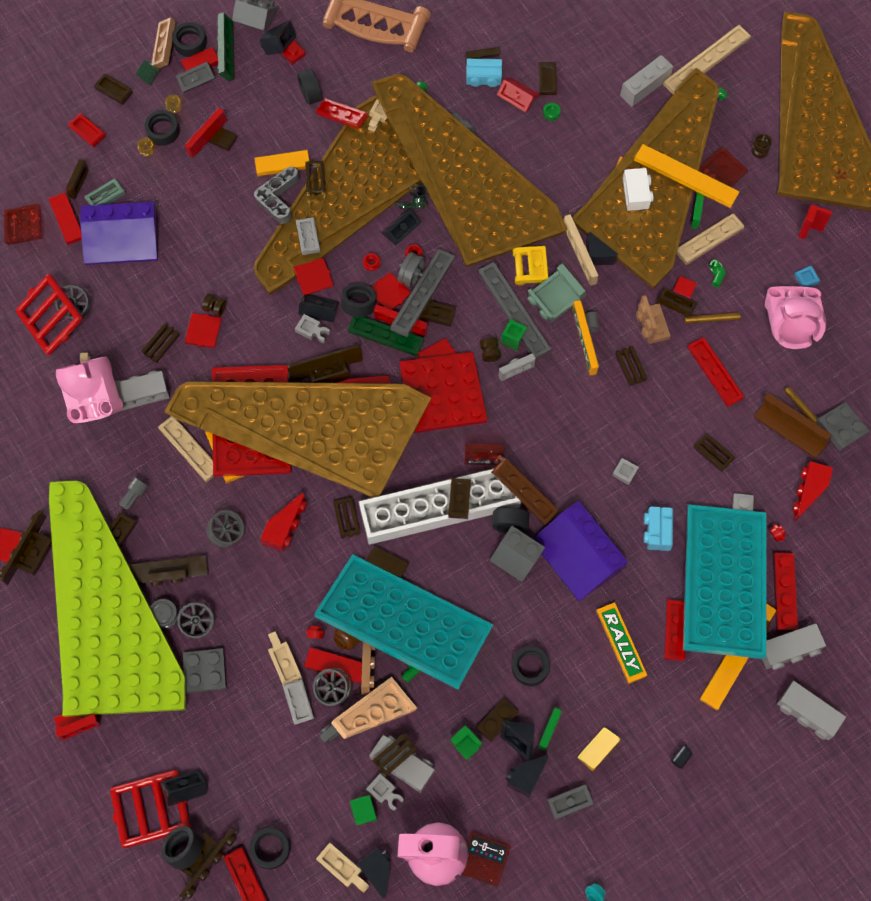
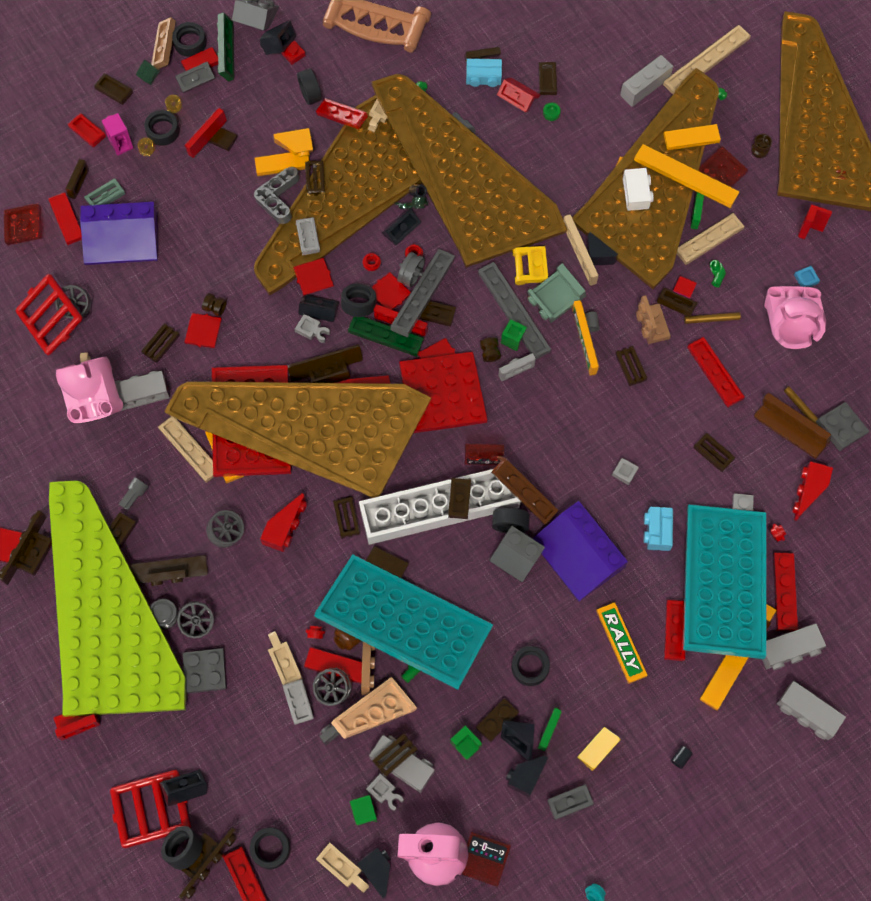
none -> dark pink brick [101,113,133,156]
none -> light orange slope [273,128,313,157]
none -> light orange tile [664,124,721,150]

